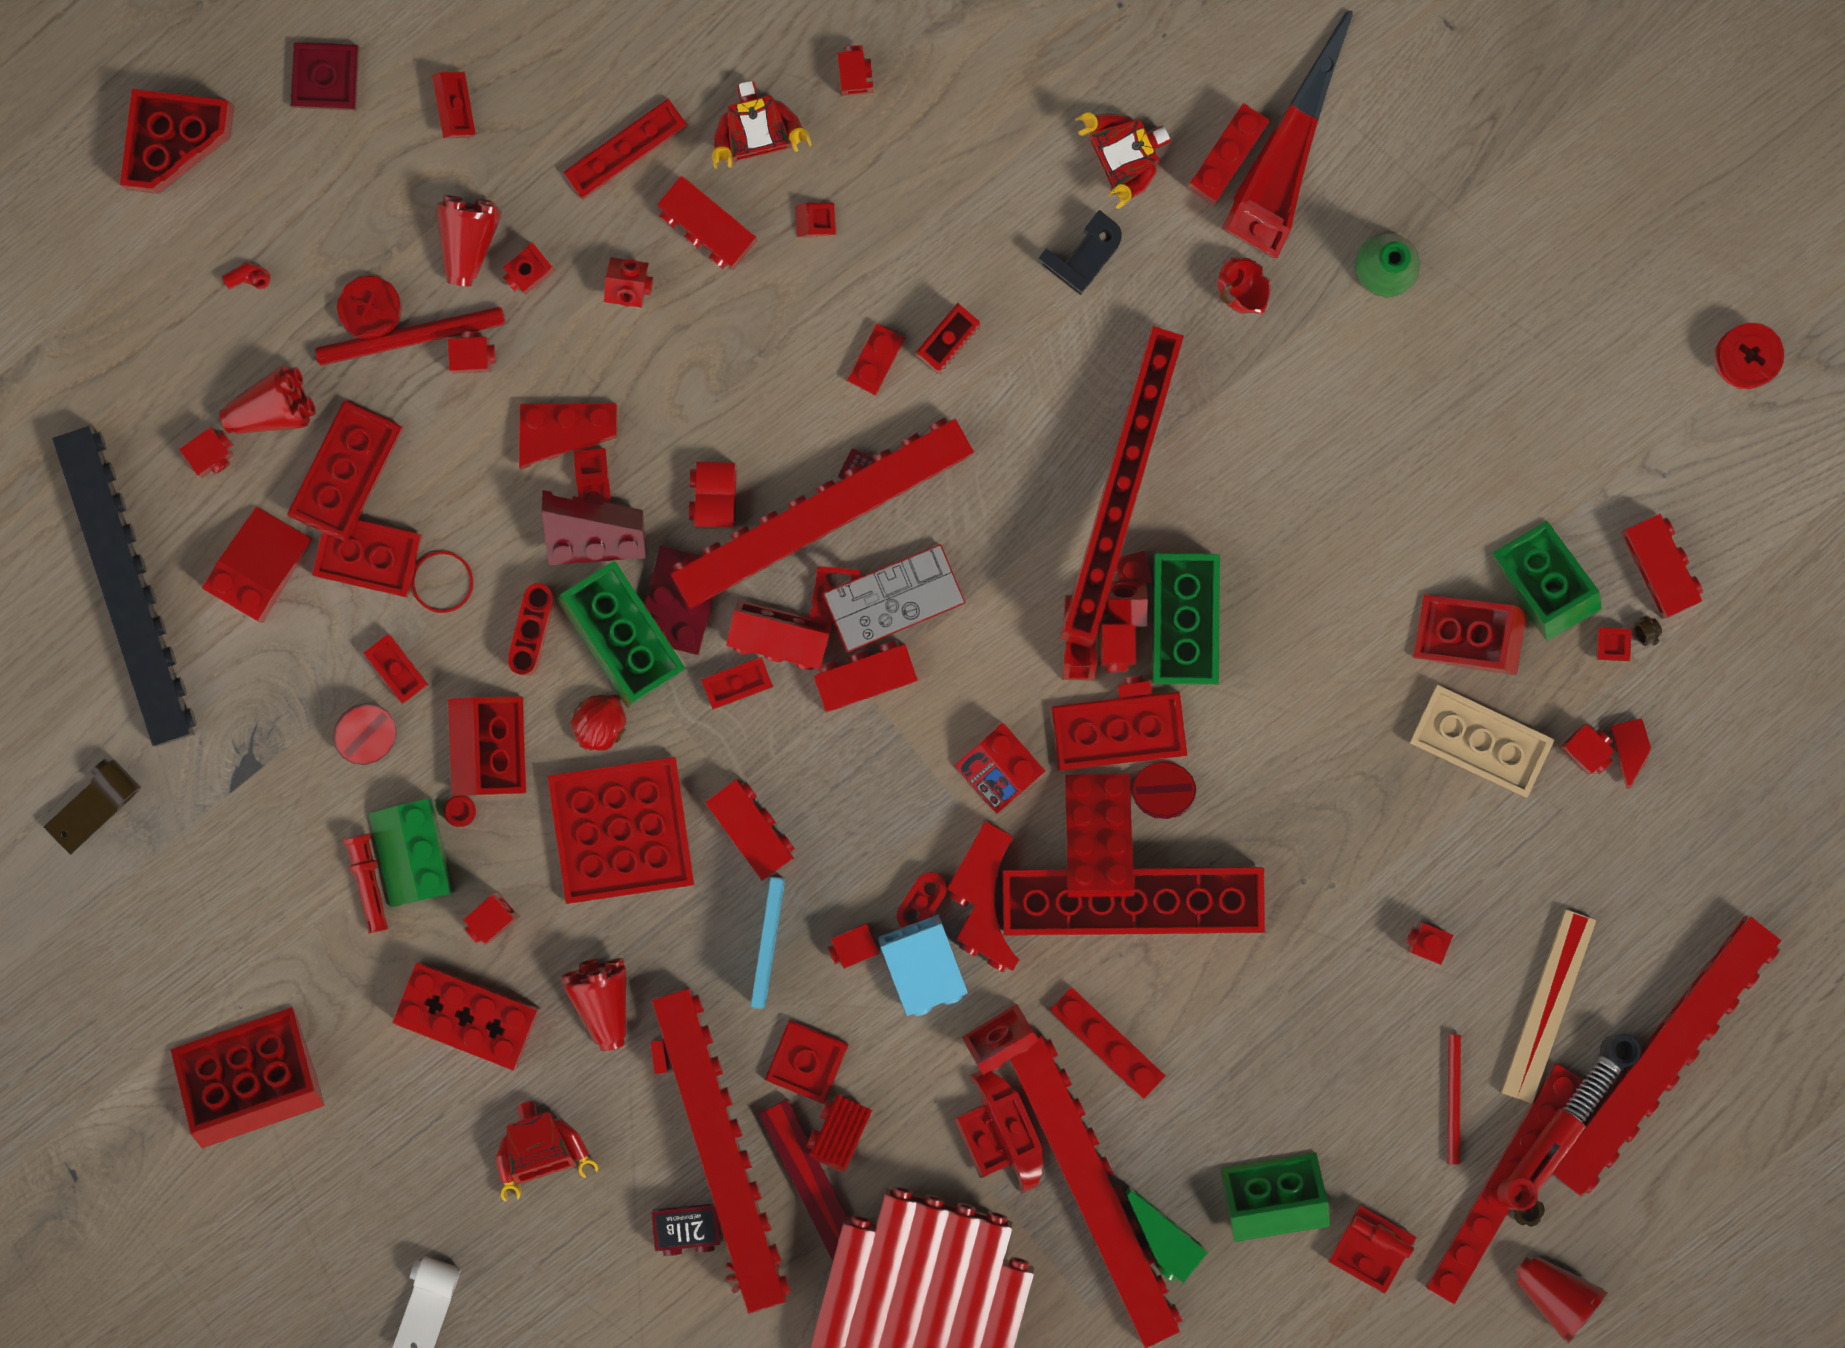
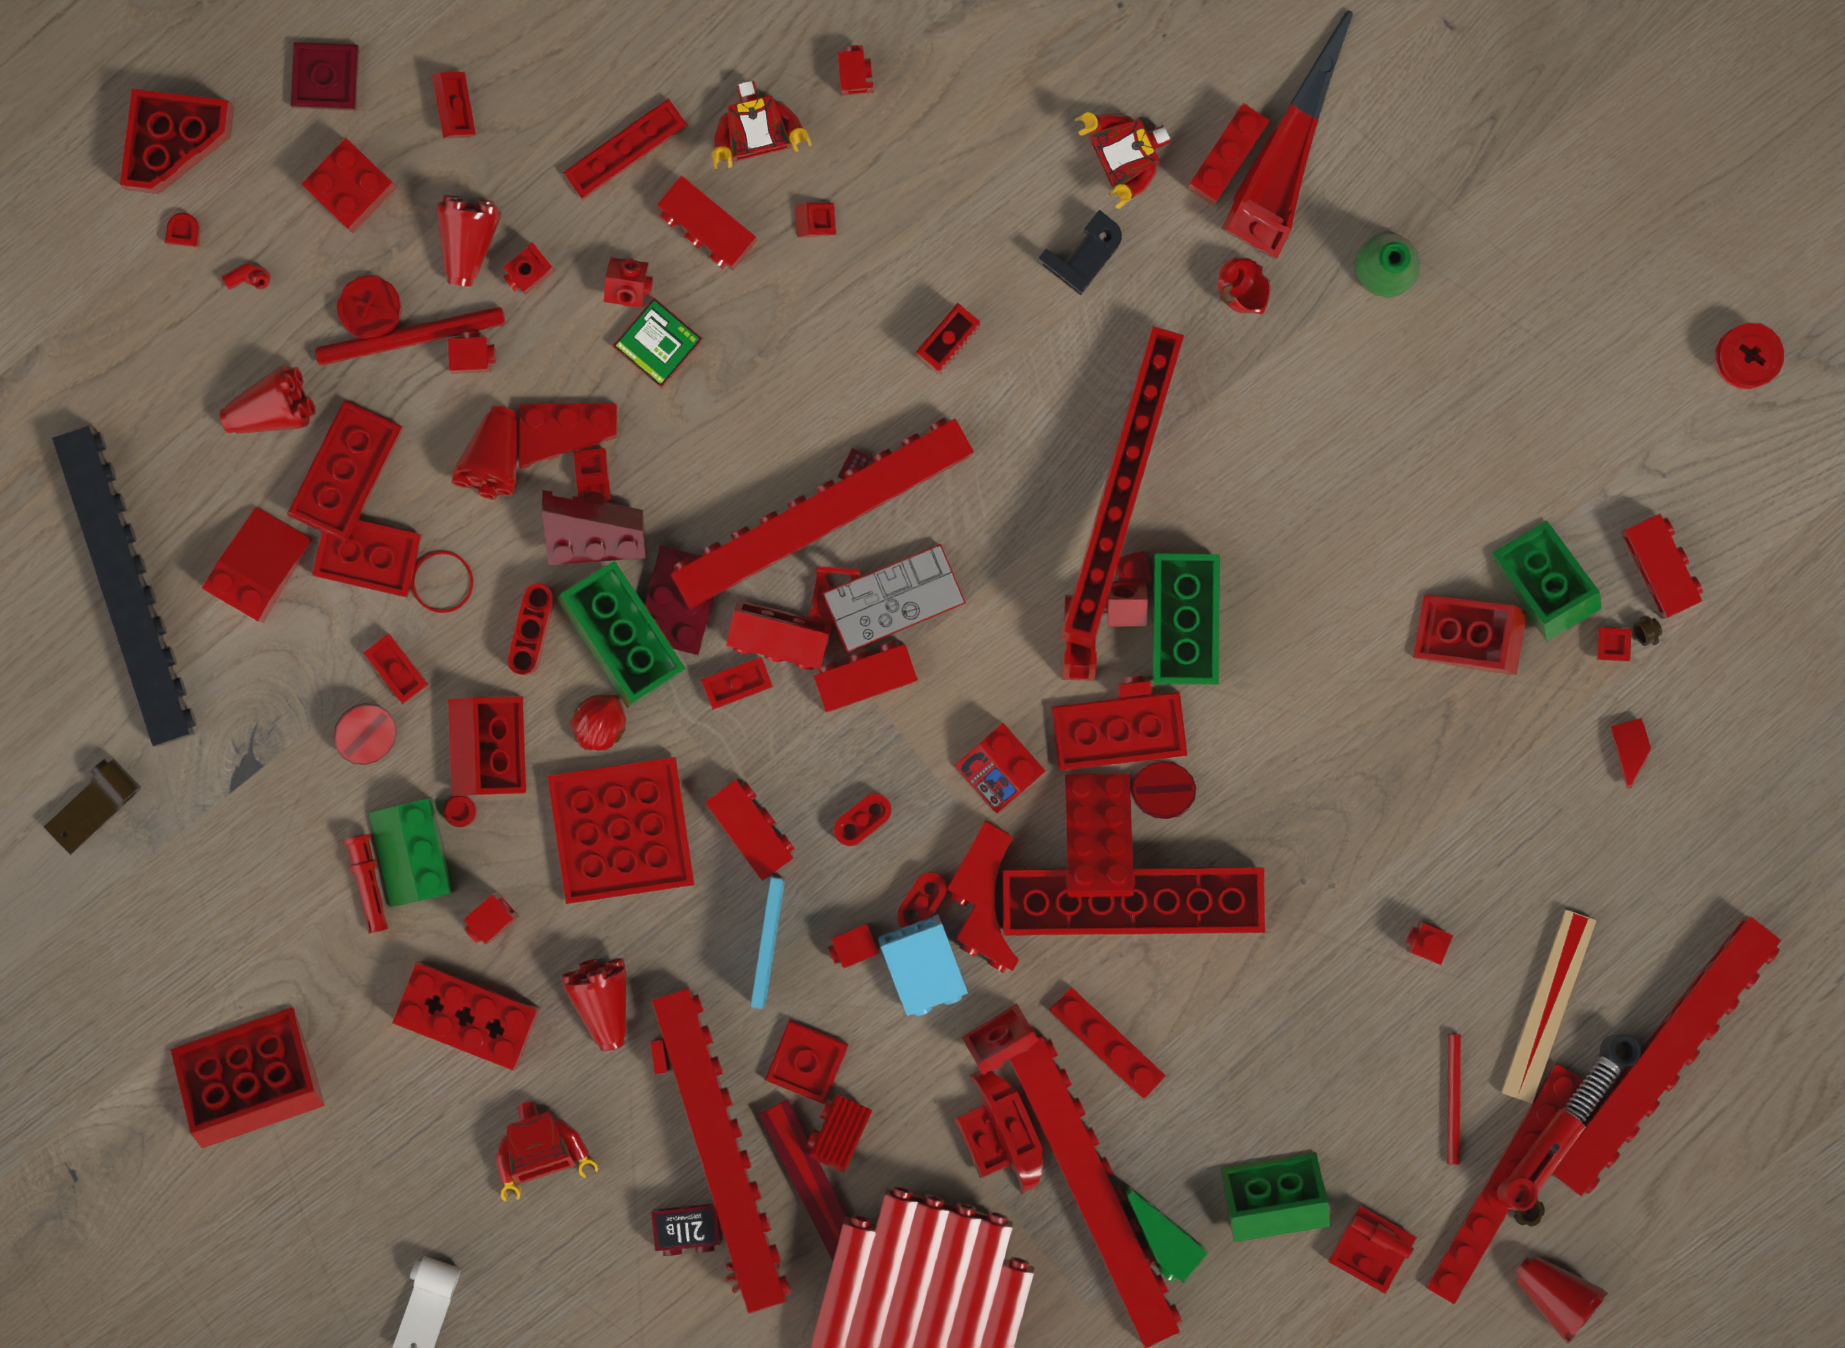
red brick [179,427,234,478] -> none
red brick [689,462,737,529] -> none
red plate [847,323,905,396] -> none
red brick [1098,624,1136,673] -> none
tan plate [1409,685,1555,798] -> none
red brick [1560,724,1615,774] -> none
none -> red tile [165,213,201,248]
none -> red brick [301,138,397,234]
none -> red cone [451,406,517,500]
none -> tile [612,297,704,388]
none -> red plate [834,794,892,846]

